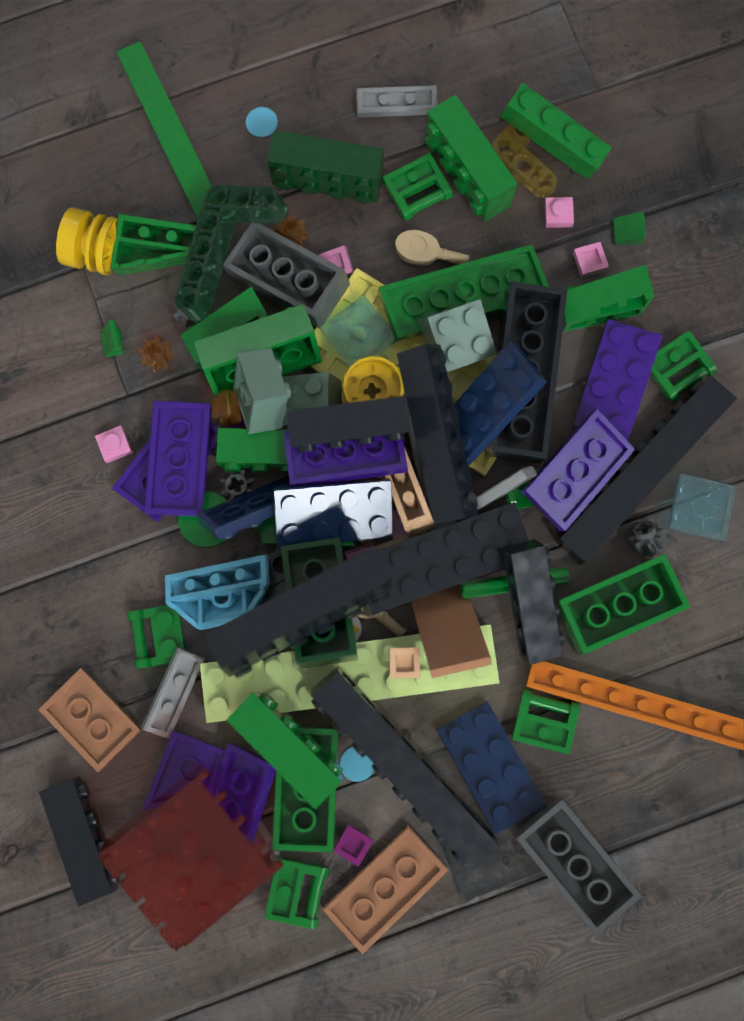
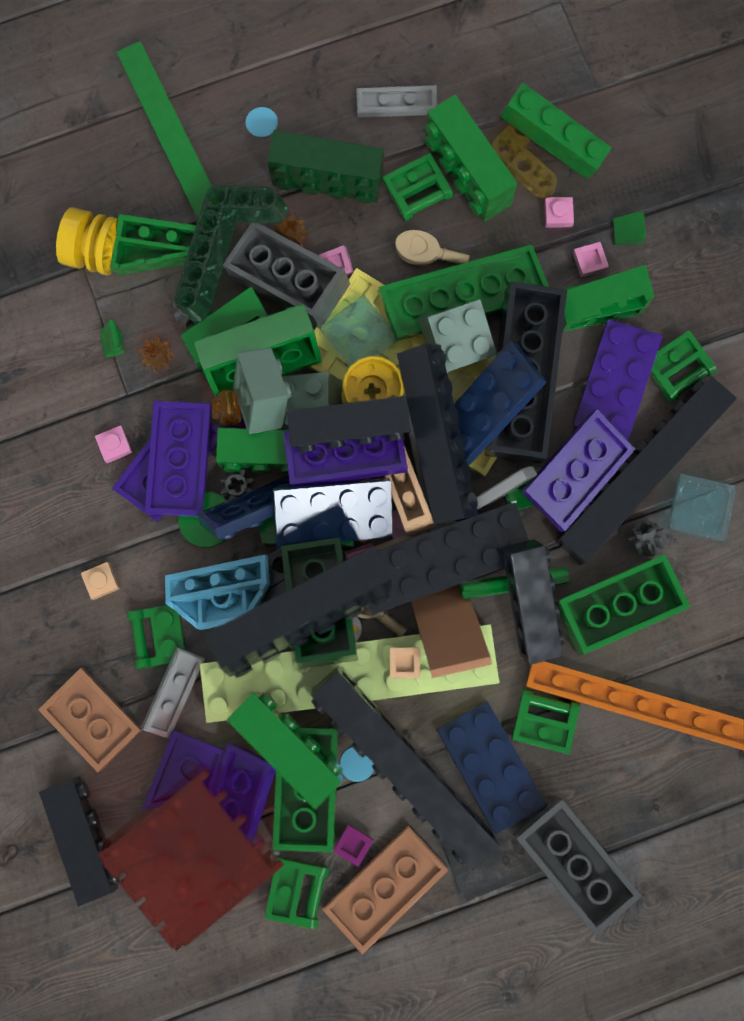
none -> light nougat plate [81,562,120,600]

